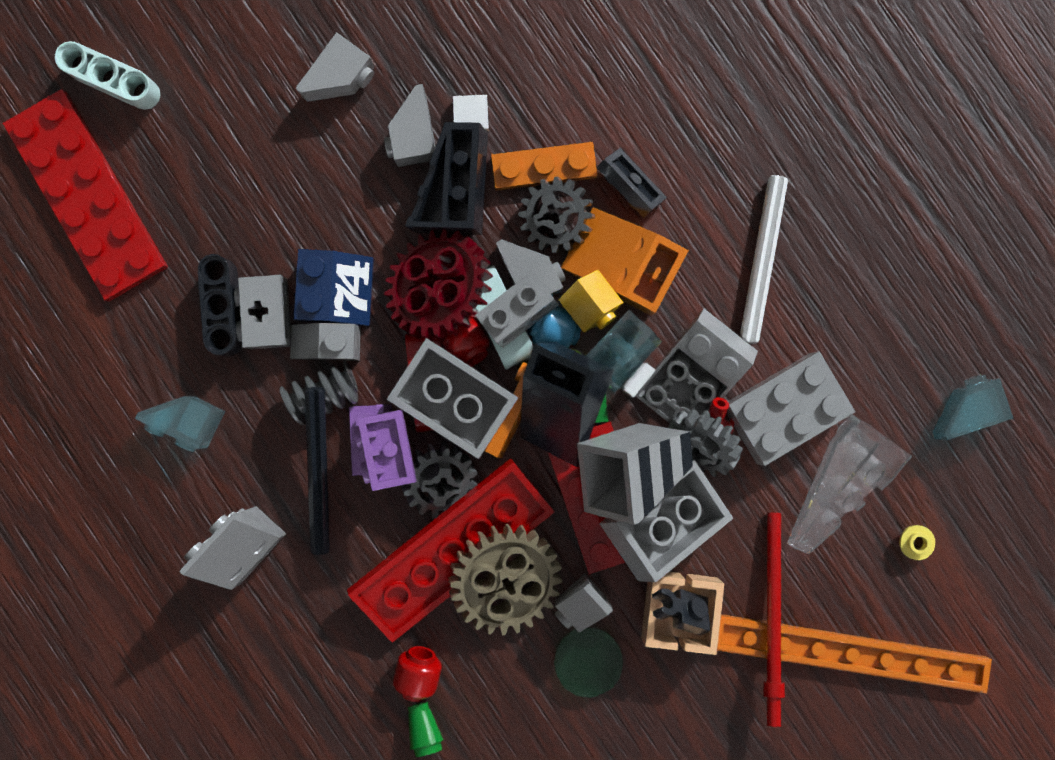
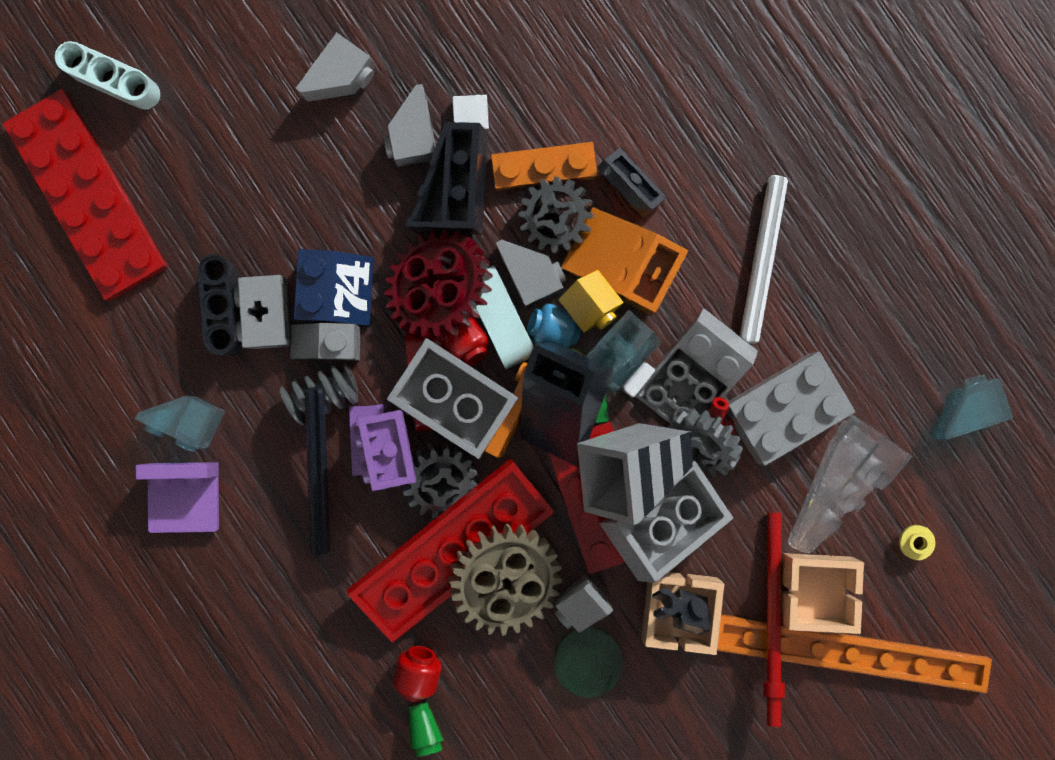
light grey slope [179,506,286,590] -> none
light grey brick [475,271,558,348] -> none
none -> medium lavender bracket [136,462,219,533]
none -> light nougat piece [781,553,864,634]

